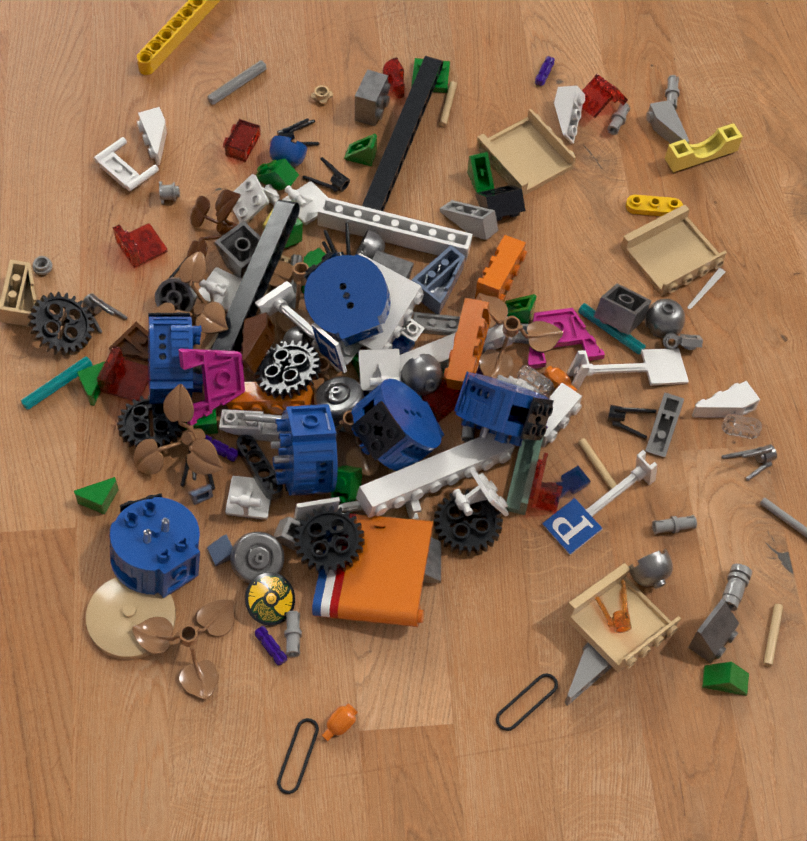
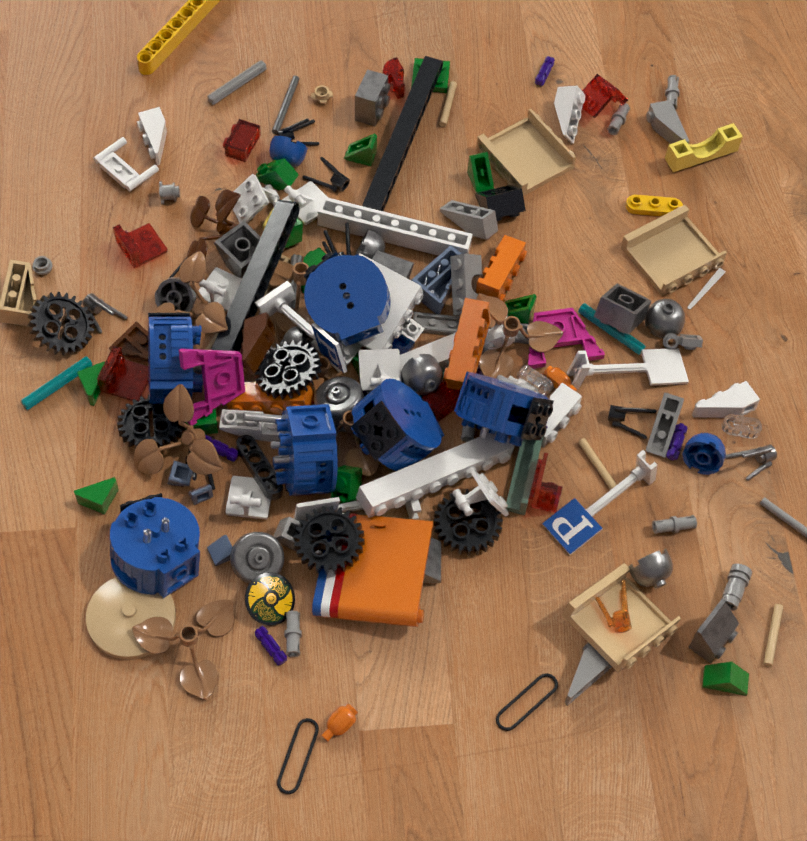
clear blue plate [552,466,591,498] -> none
none -> sand blue slope [167,461,192,486]
none -> dark grey bar [272,76,300,135]
none -> light grey arch [450,253,482,316]
none -> dark purple axle [666,423,688,461]
none -> blue cylinder [682,433,726,475]

